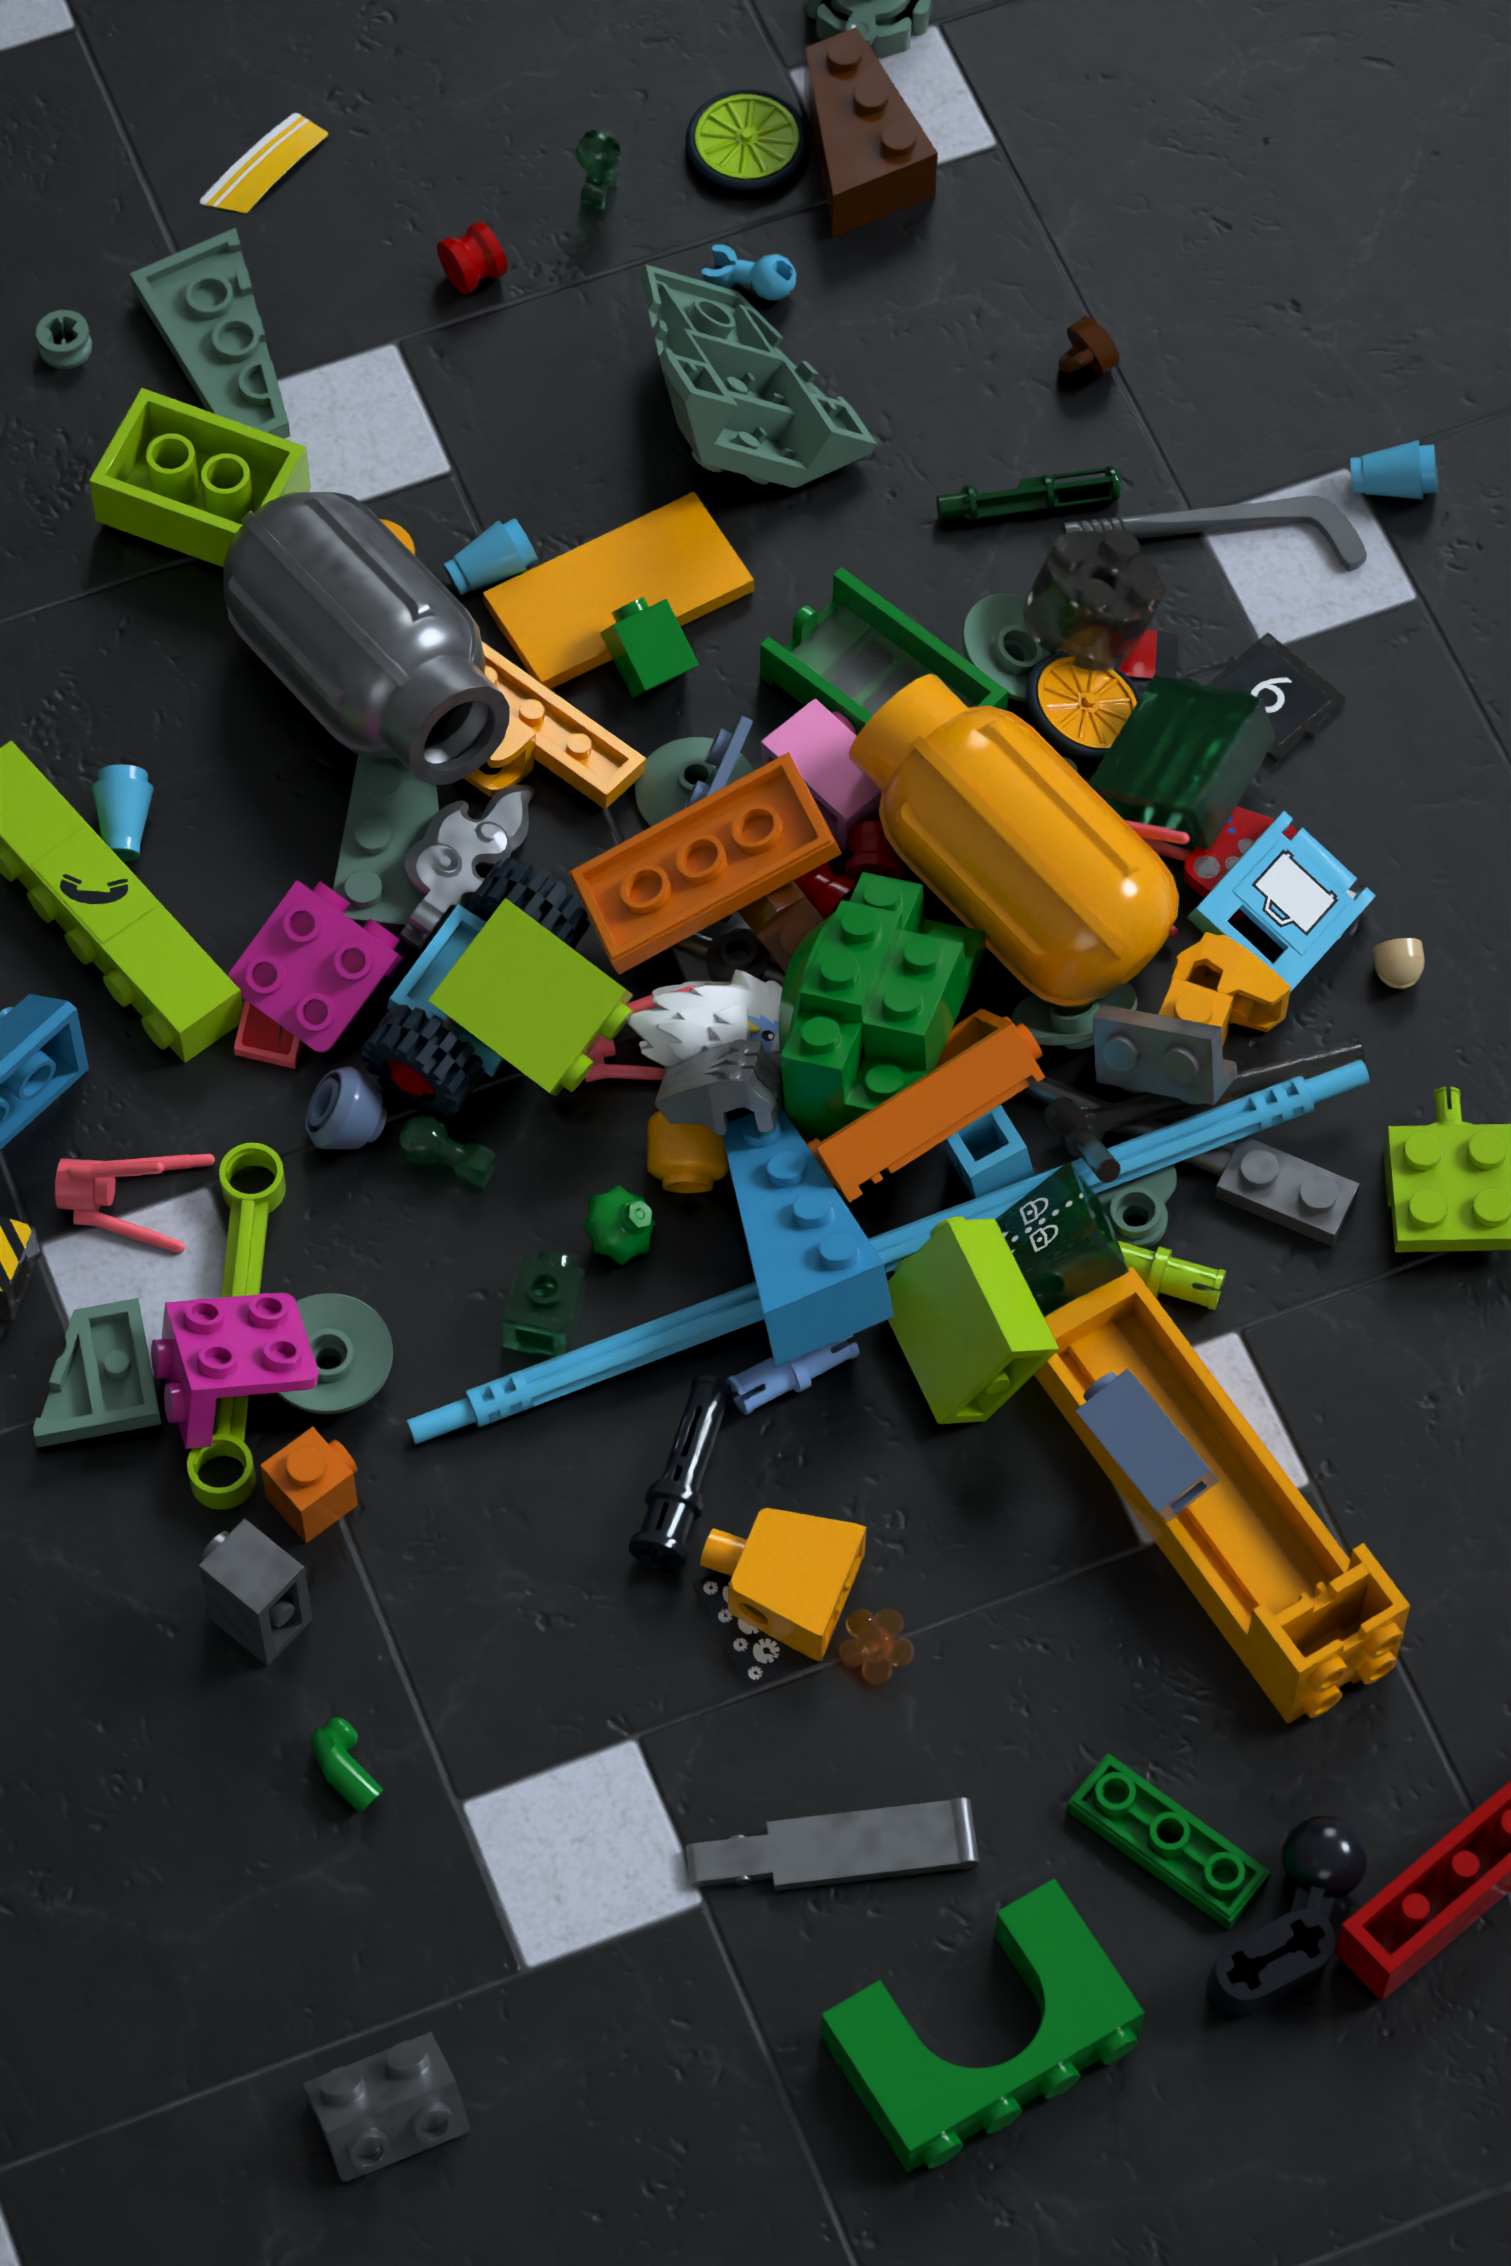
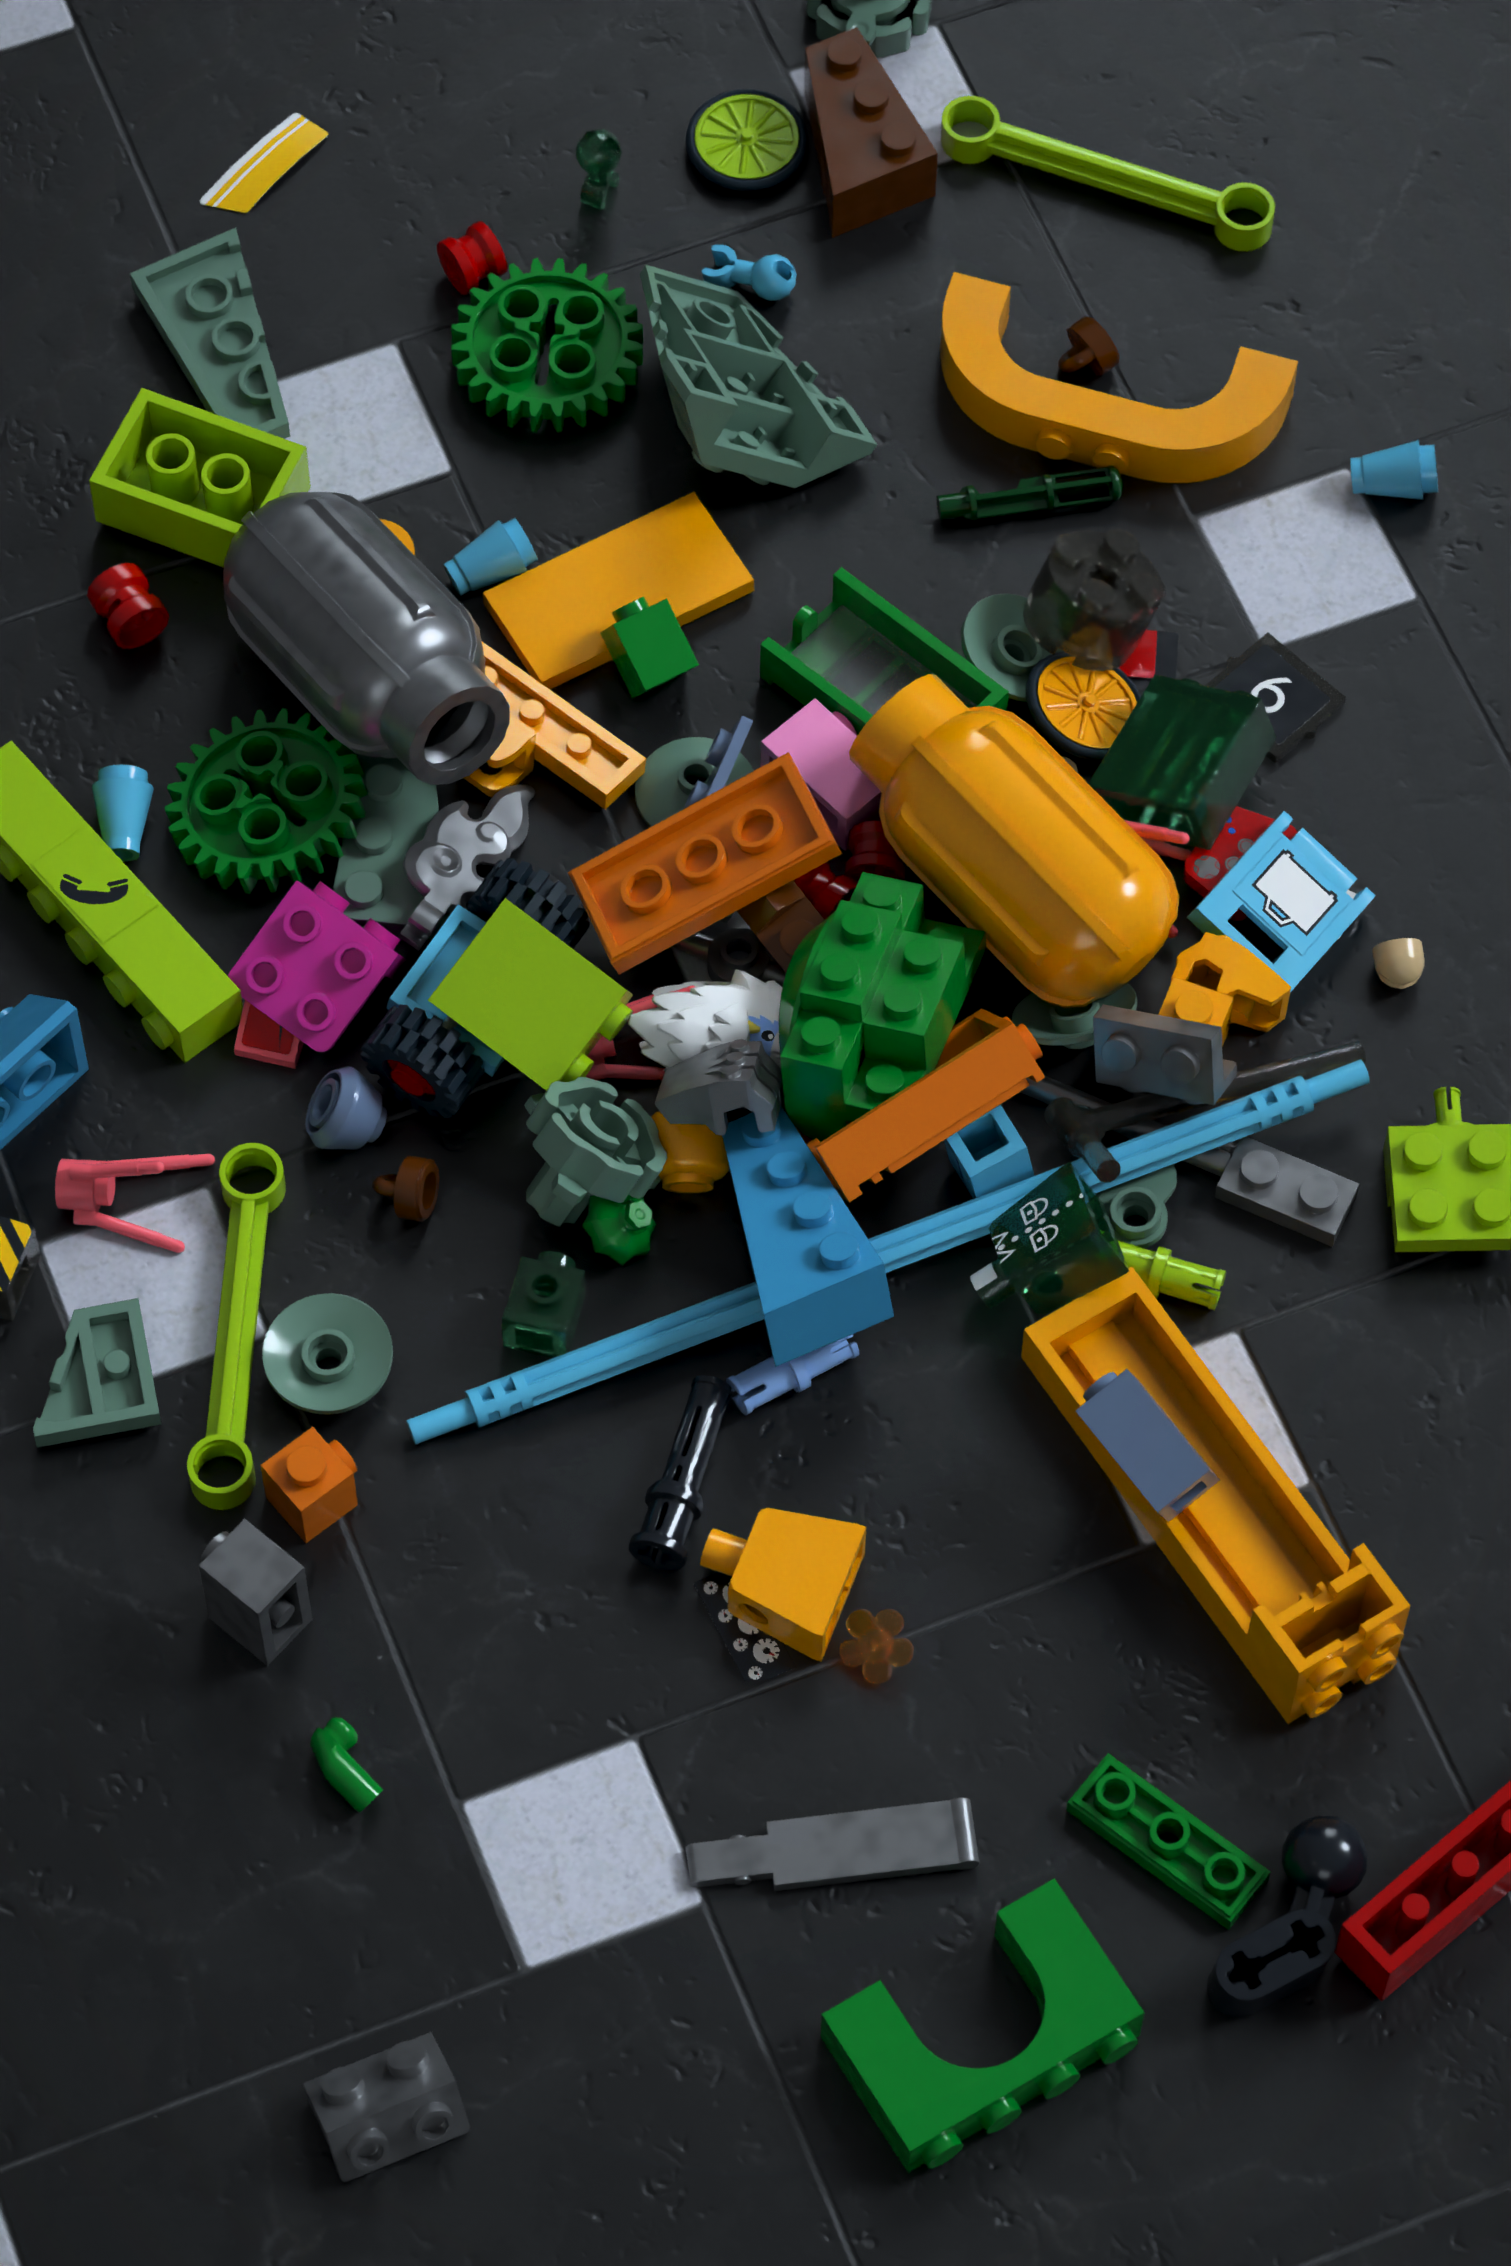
sand green bush [36,310,92,369] -> none
dark pink bracket [151,1293,319,1449] -> none
clear green arm [398,1114,496,1190] -> none
lime brick [887,1216,1059,1424] -> none
dark grey piece [1062,496,1367,571] -> none
none -> red wheel [87,563,169,649]
none -> green gear [165,708,368,894]
none -> reddish brown tile [372,1156,440,1222]
none -> green gear [451,258,643,432]
none -> sand green piece [524,1077,668,1227]
none -> lime piece [940,95,1275,251]
none -> light orange arch [940,272,1298,483]

